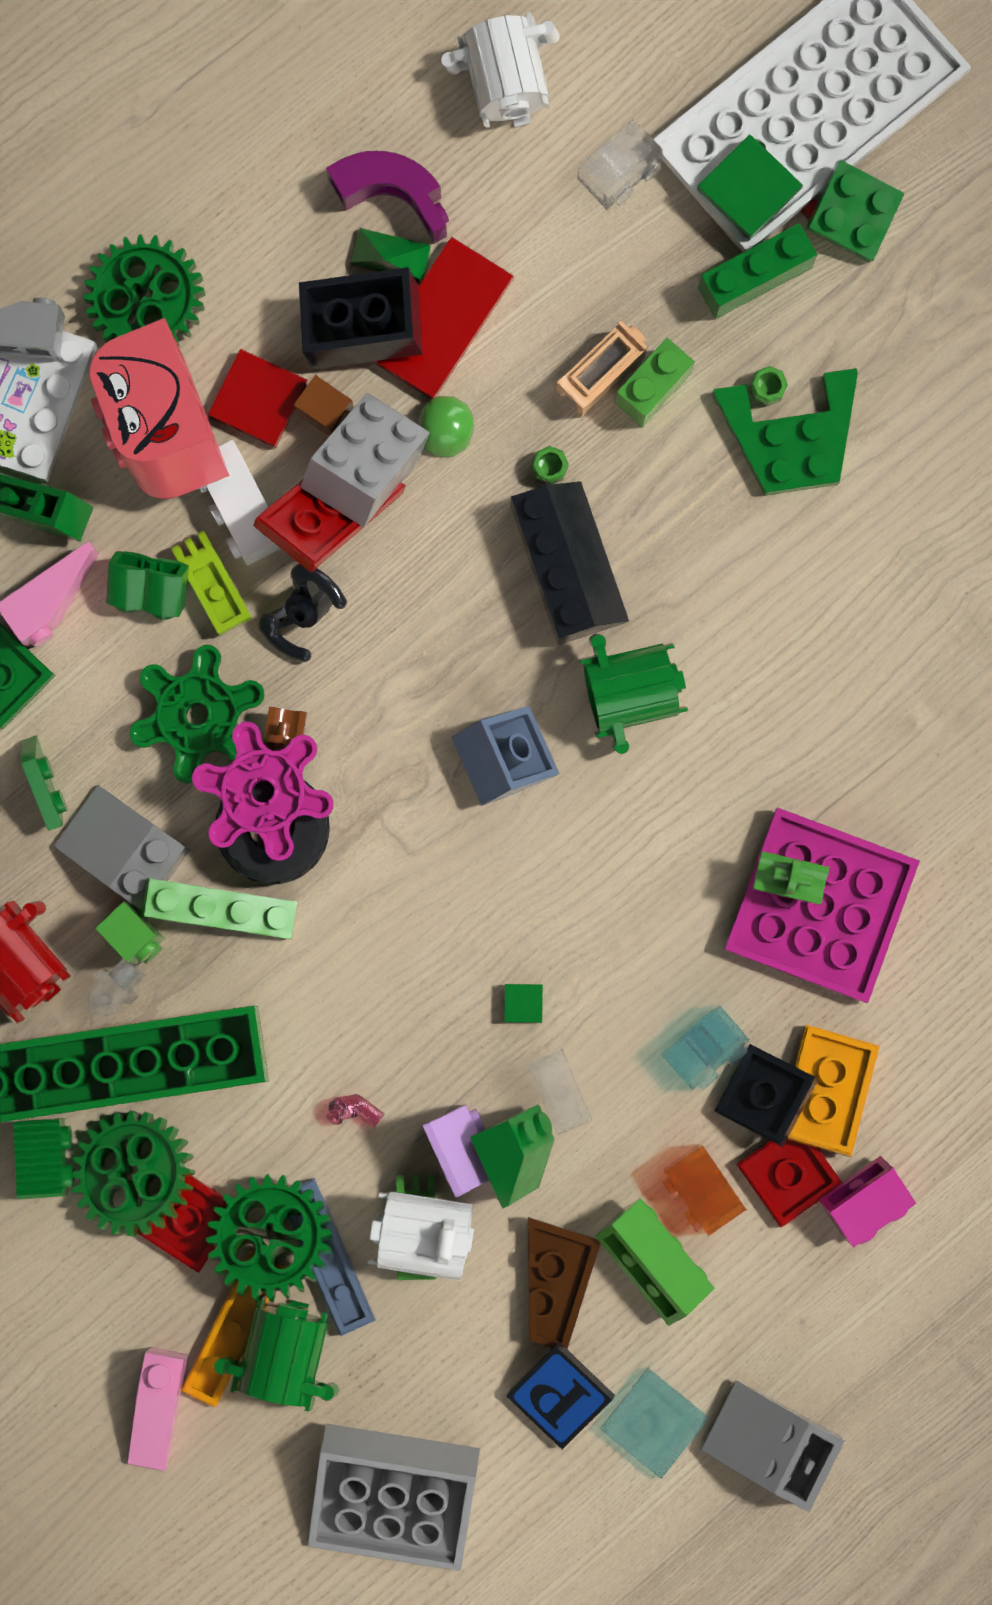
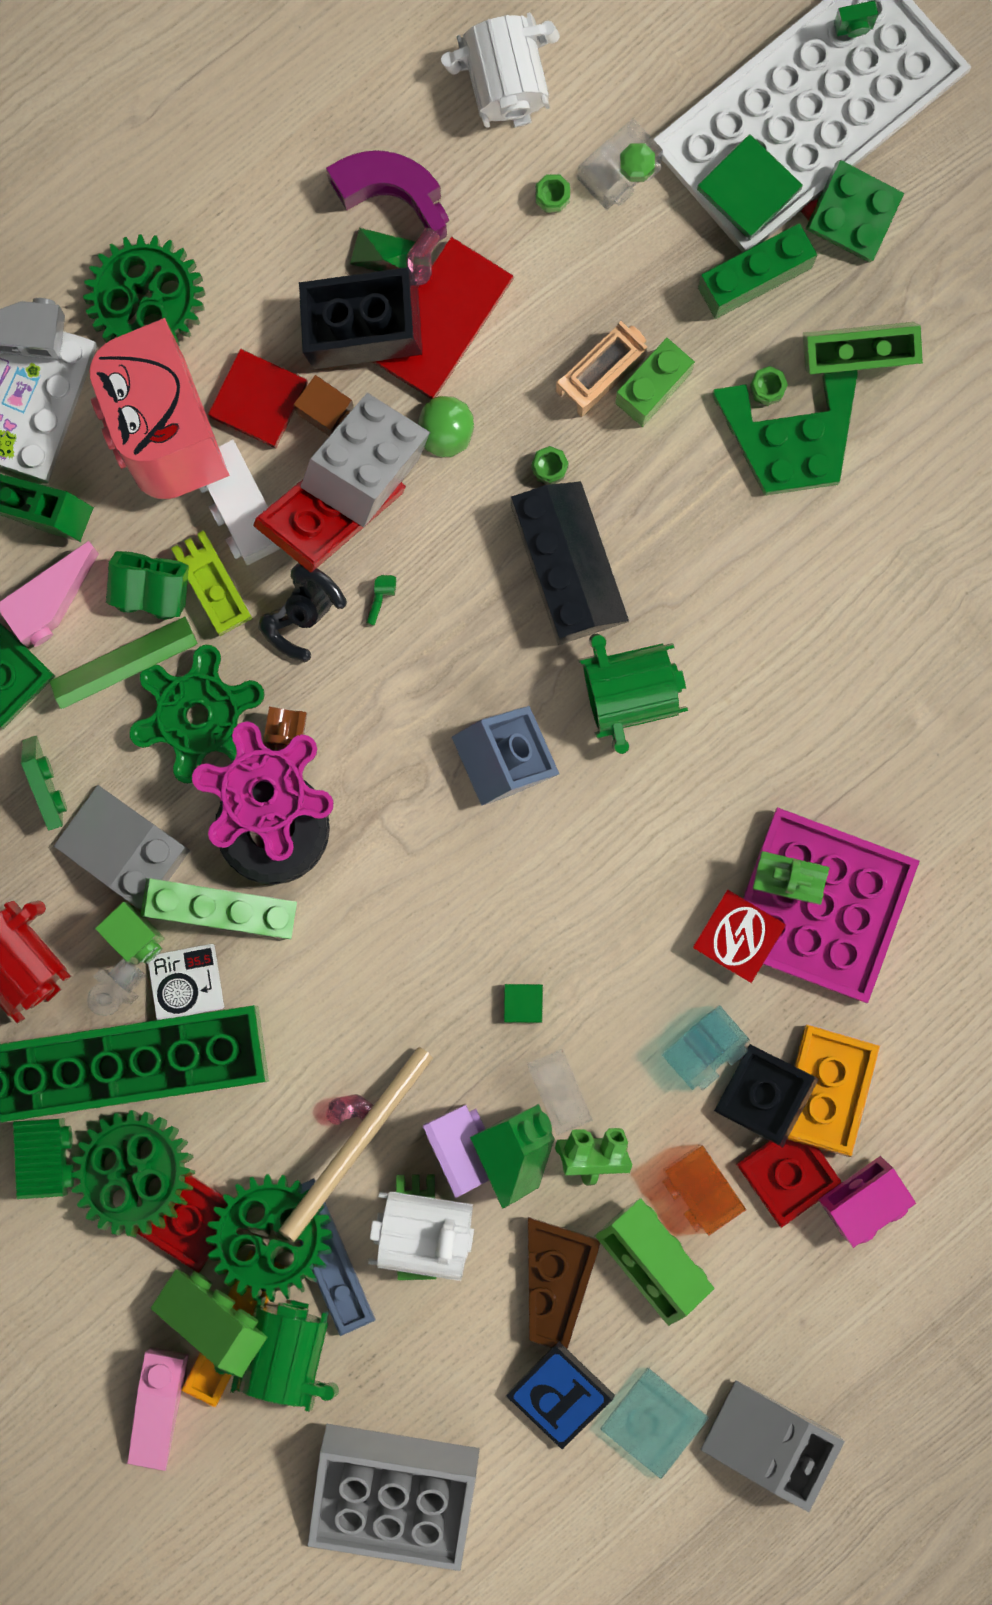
none -> bright green tile [50,616,198,709]
none -> white sticker [148,944,224,1020]
none -> bright green brick [150,1269,267,1377]
none -> tan piece [279,1047,433,1242]
none -> green hand [366,575,396,626]
none -> clear pink arm [406,228,440,286]
none -> bright green tile [535,174,570,213]
none -> bright green hips [555,1128,633,1186]
none -> bright green tile [620,143,655,182]
none -> red sticker [693,889,786,983]
none -> bright green brick [803,322,923,374]
none -> green plate [834,0,878,37]

